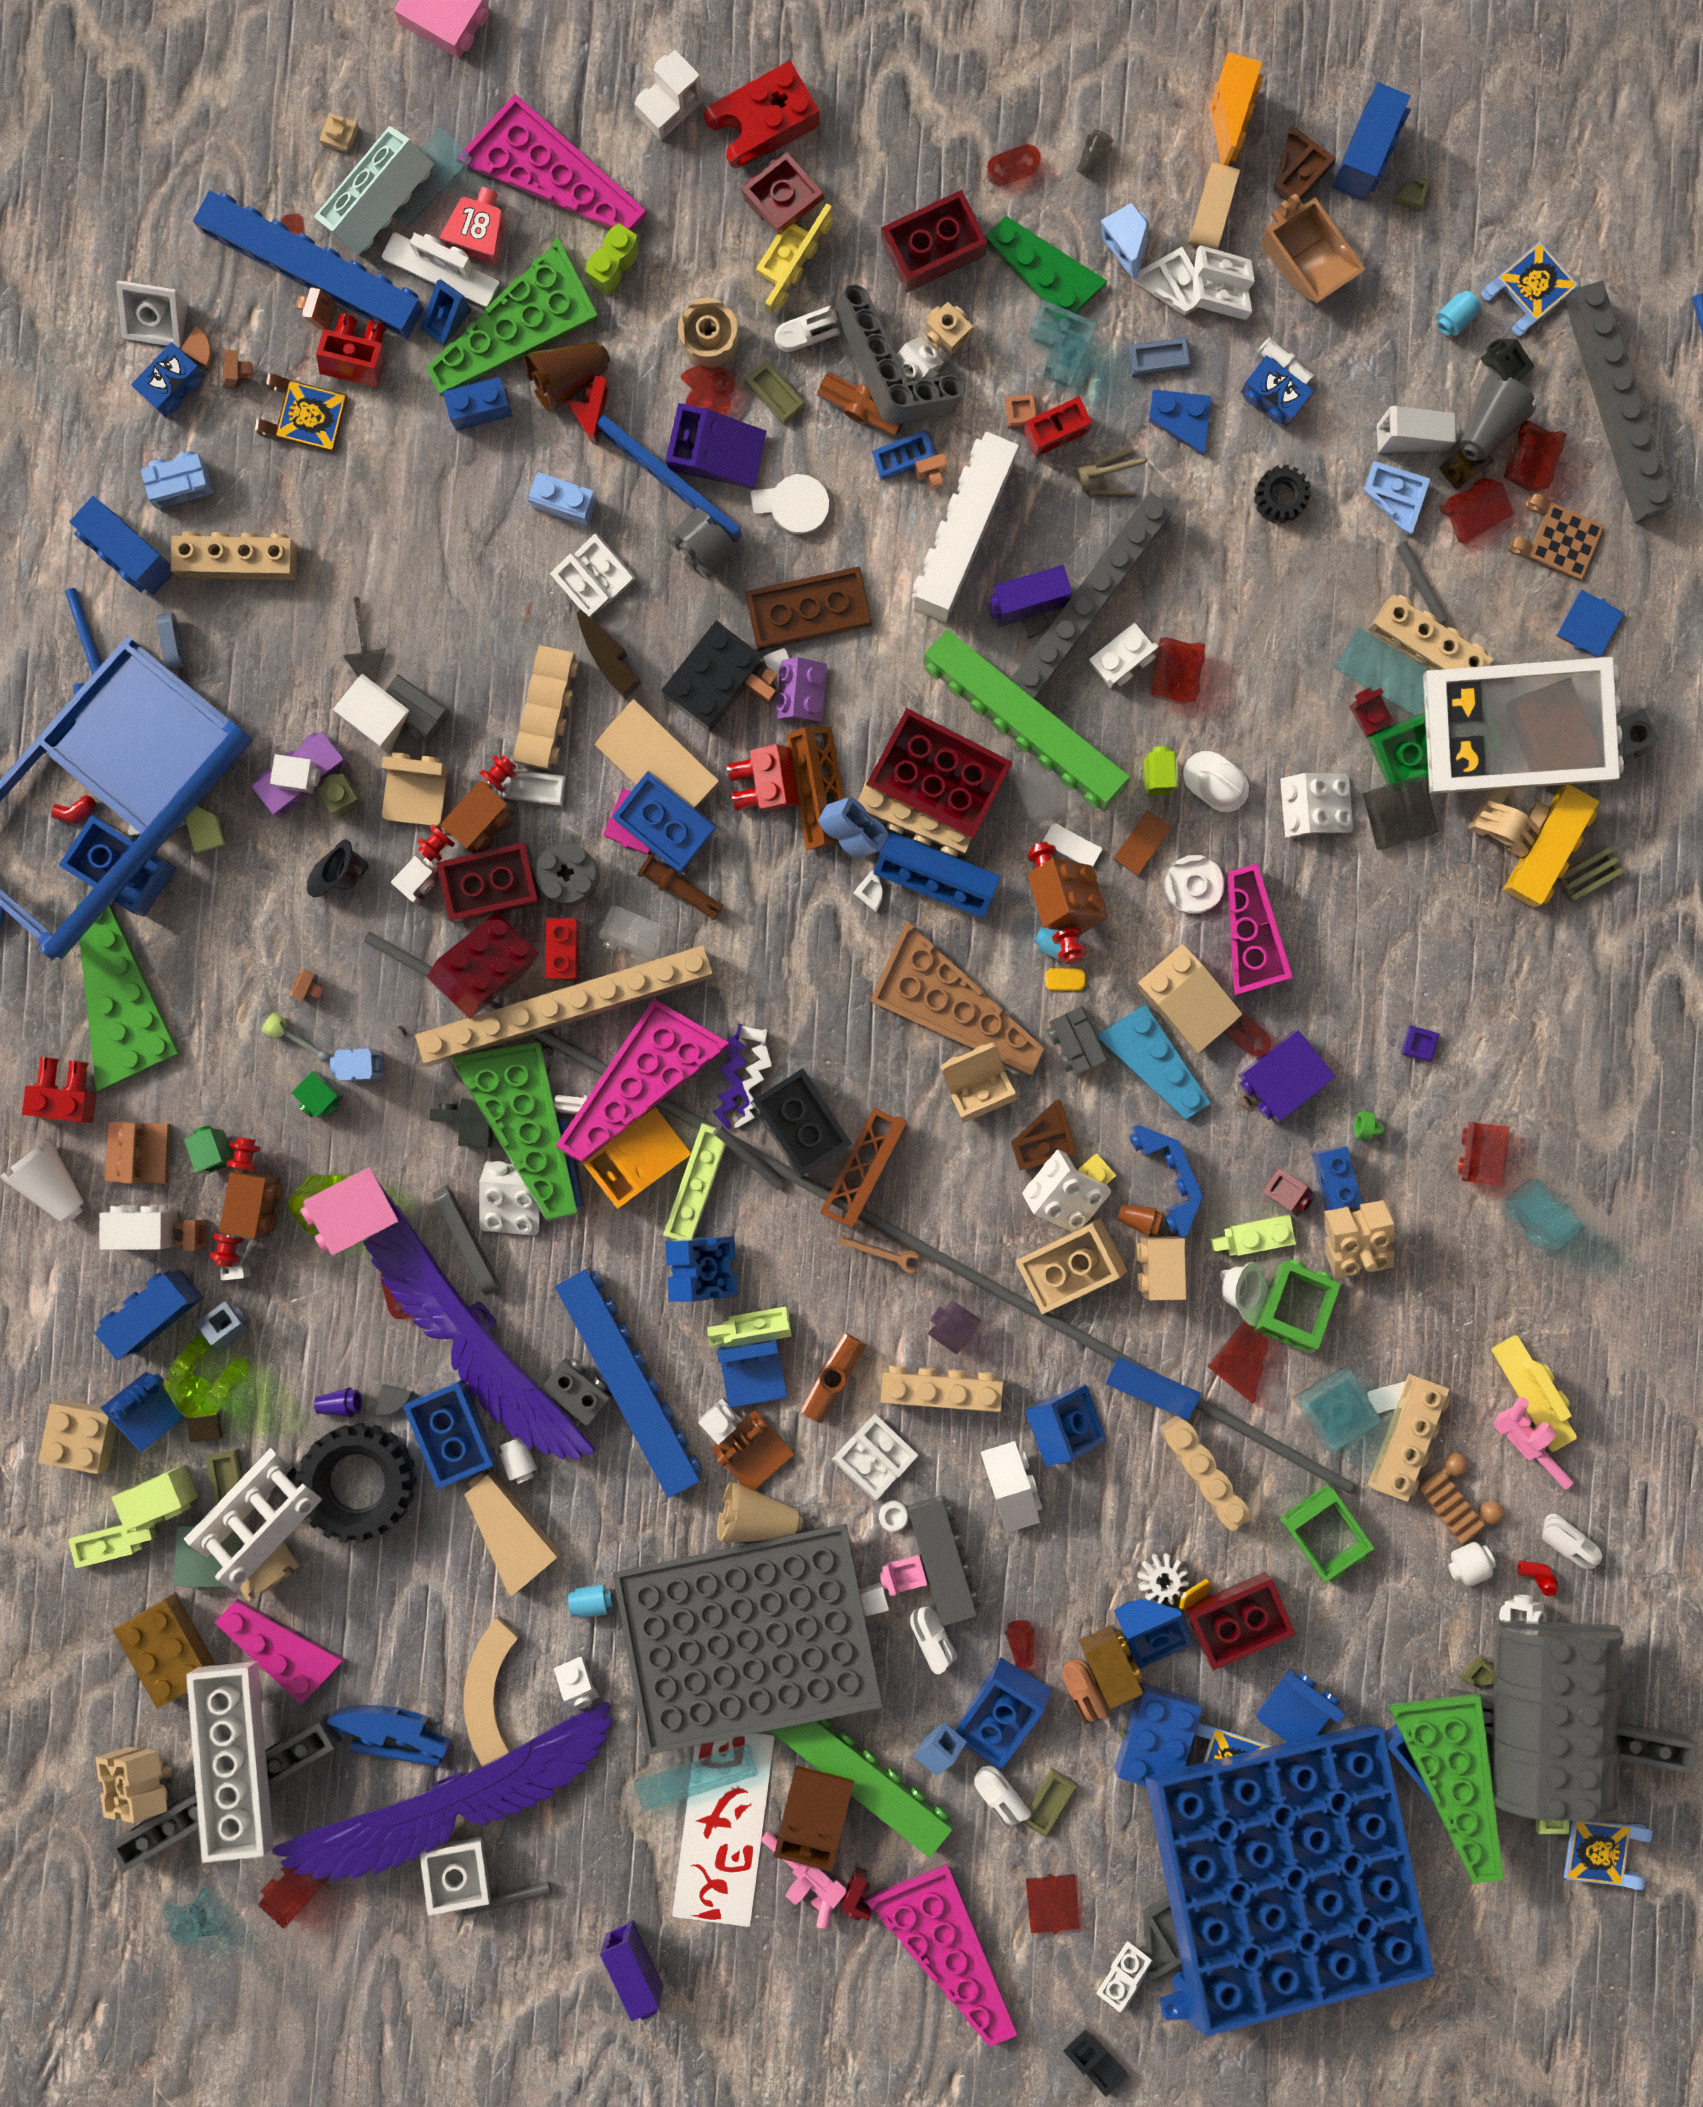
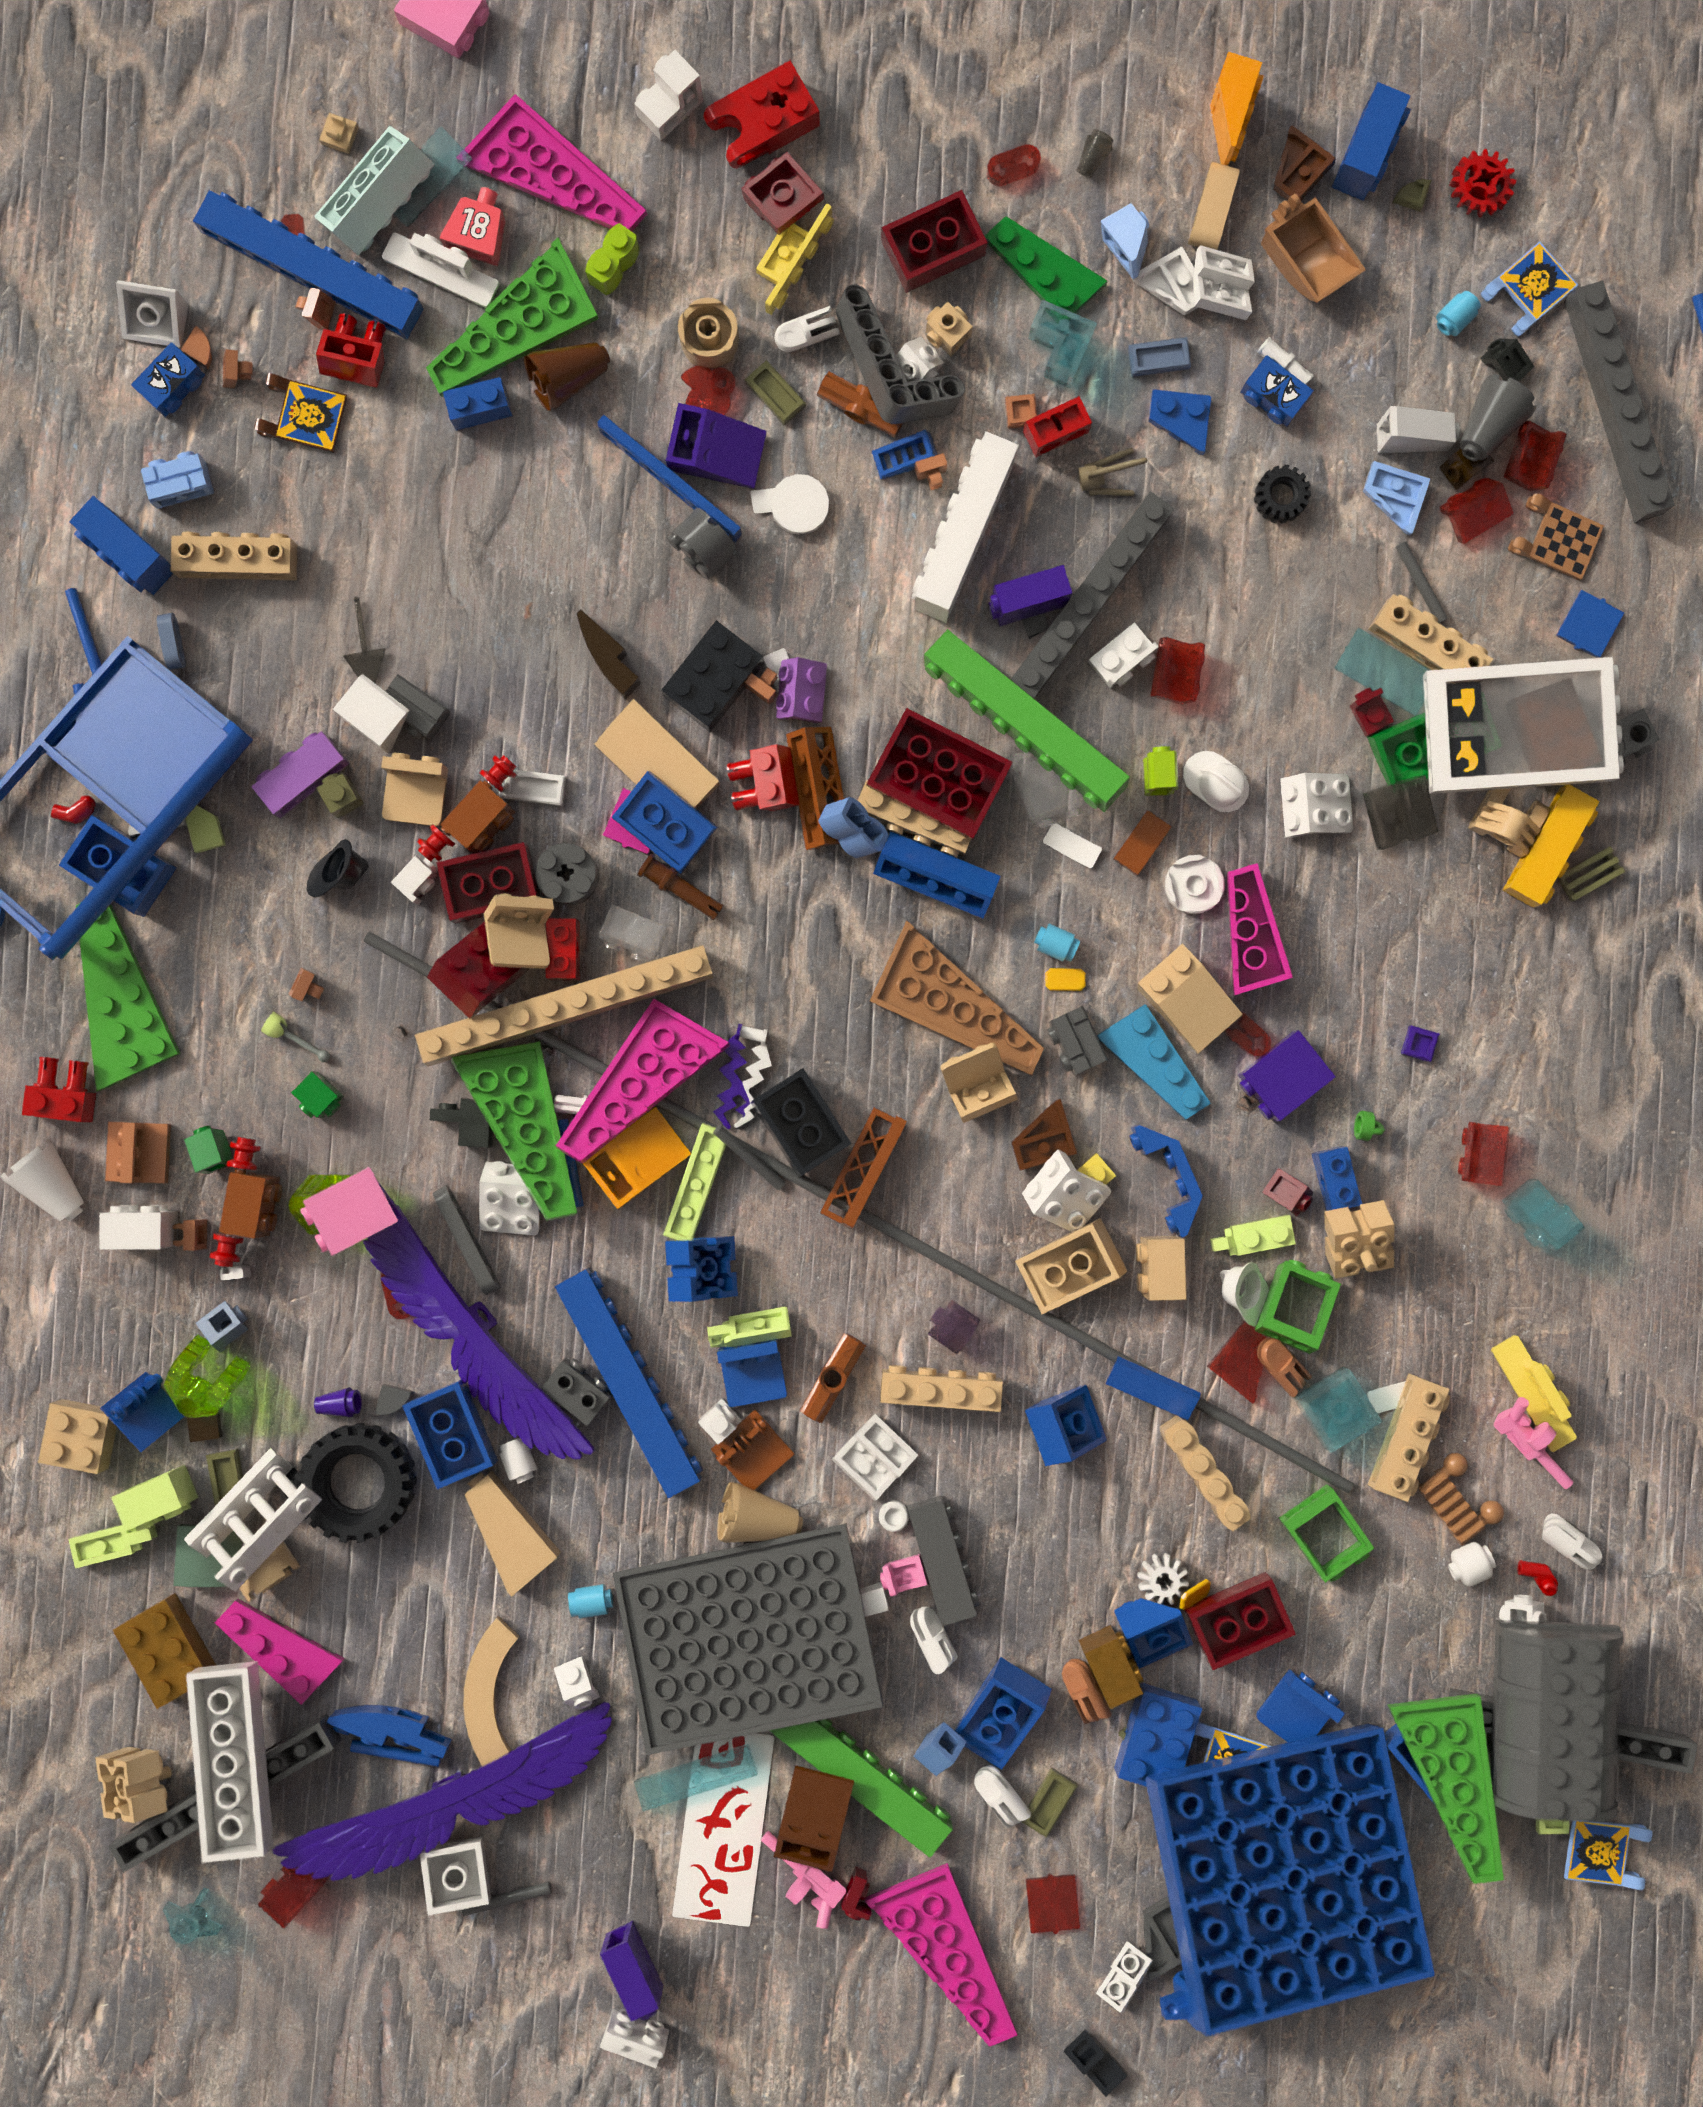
blue brick [94,1270,204,1361] -> none
white brick [270,754,320,794] -> none
light blue brick [330,1048,384,1082] -> none
blue slope [420,279,471,346] -> none
tan brick [513,645,580,771] -> none
light blue brick [528,472,597,527] -> none
white slope [550,534,637,618] -> none
red slope [566,376,609,444] -> none
reddish brown tile [745,566,872,651] -> none
medium nougat flag [839,1235,920,1273] -> none
white tile [853,870,883,912] -> none
white brick [981,1441,1042,1533] -> none
clear red cone [1005,1620,1035,1668] -> none
dark orange brick [1027,842,1108,965] -> none
dark orange cone [1118,1204,1164,1236] -> none
olive tile [1458,1655,1494,1686] -> none
none -> tan bracket [484,894,554,969]
none -> white bracket [600,2009,669,2068]
none -> nougat arm [1257,1338,1312,1397]
none -> red gear [1449,149,1516,217]

